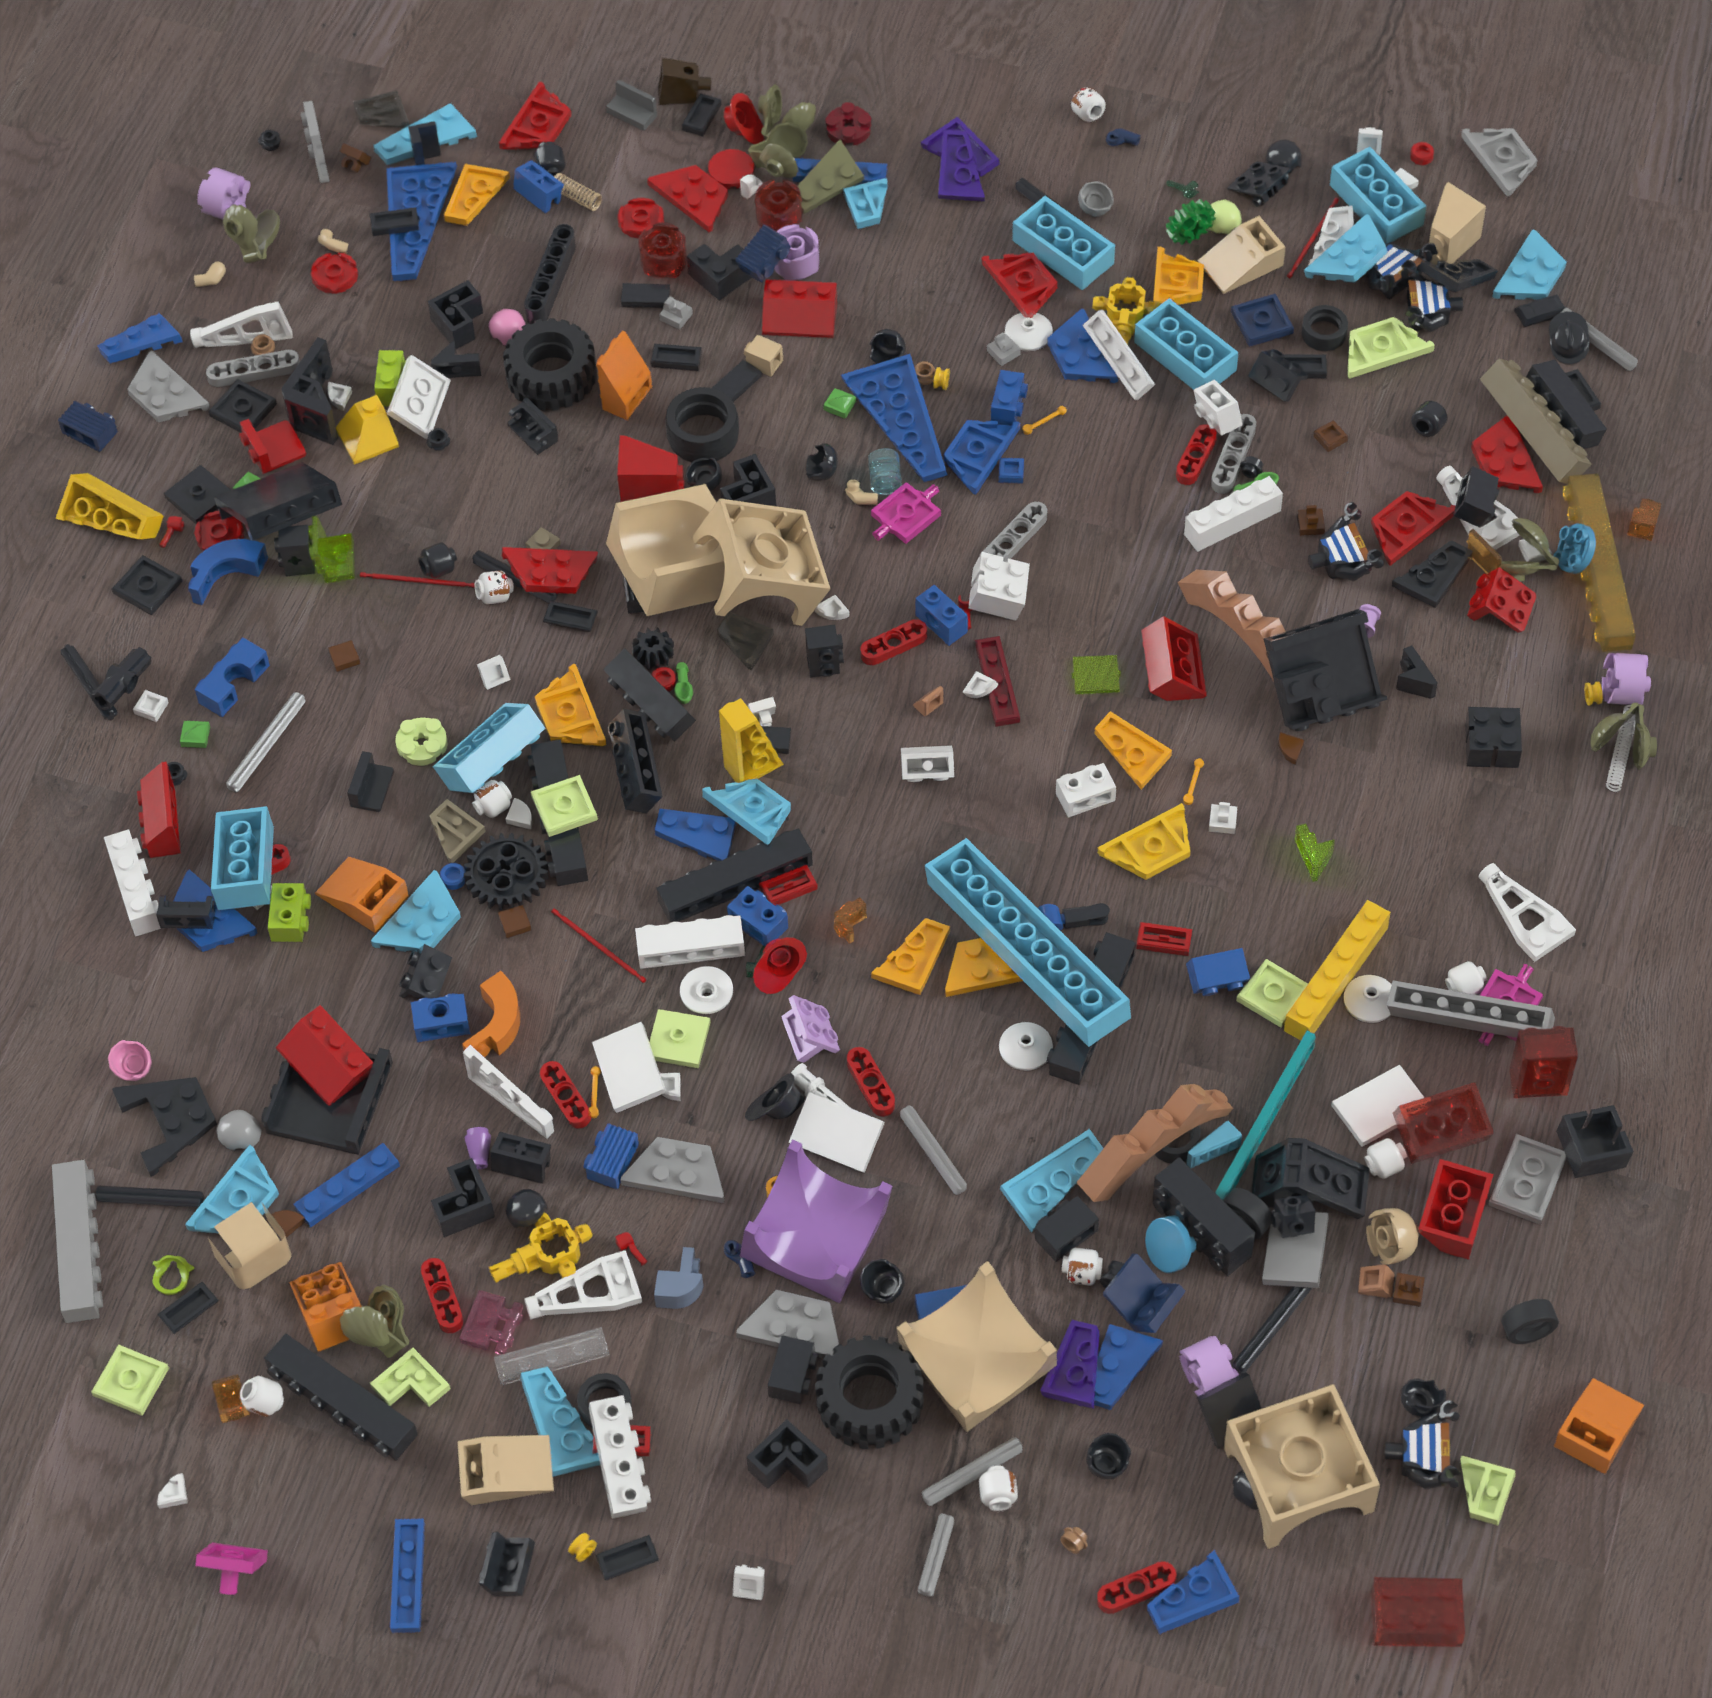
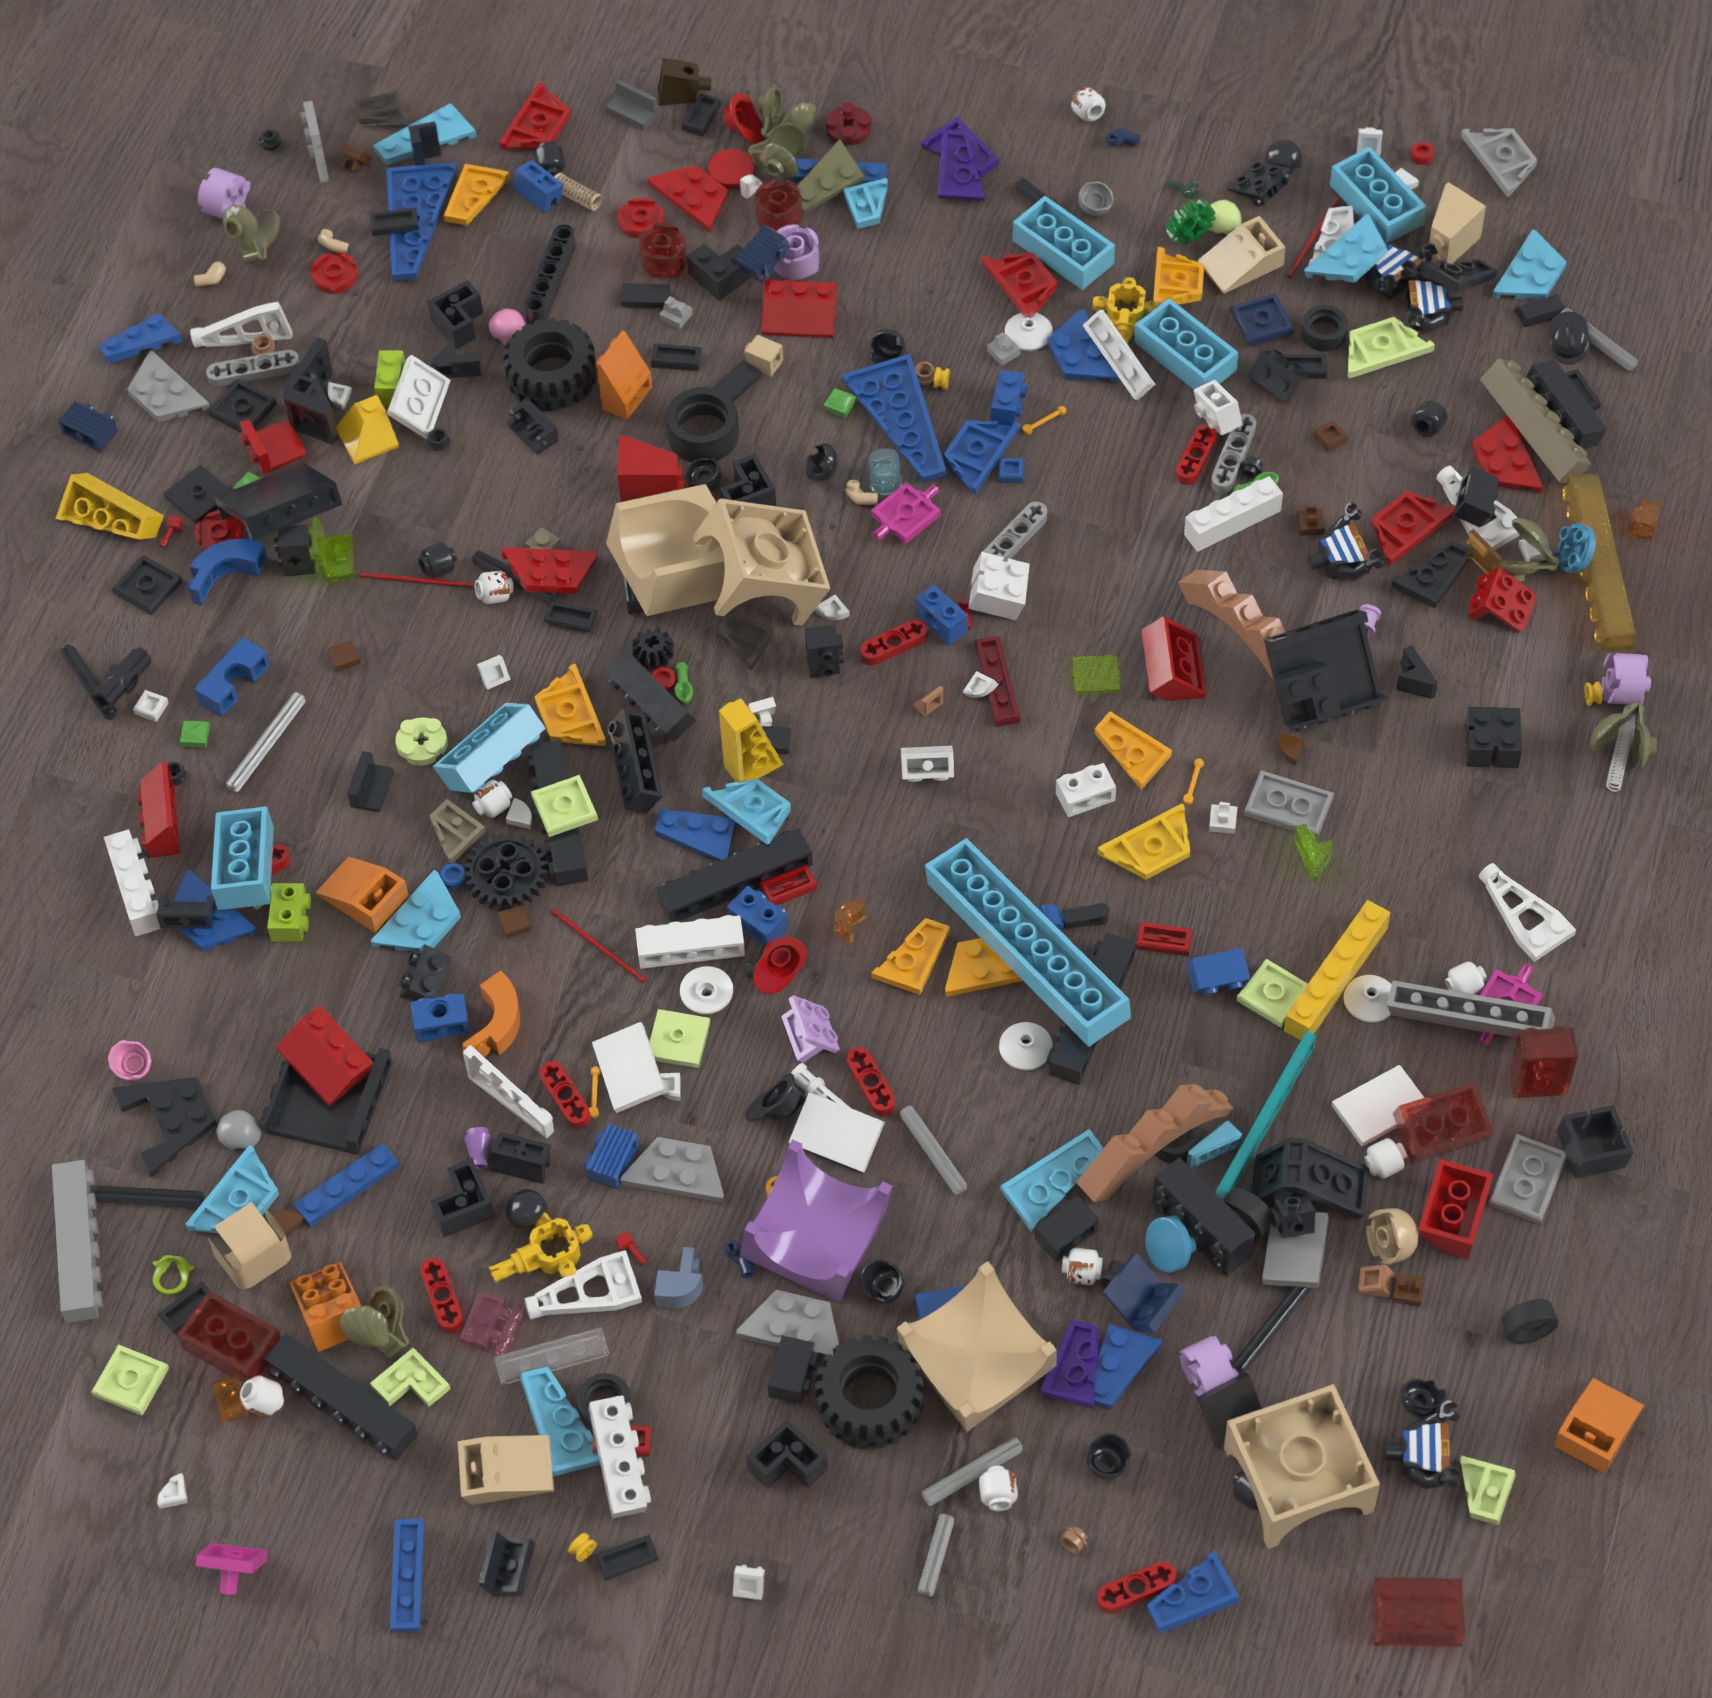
none -> clear red brick [177,1291,281,1383]
none -> light grey tile [1244,770,1334,839]

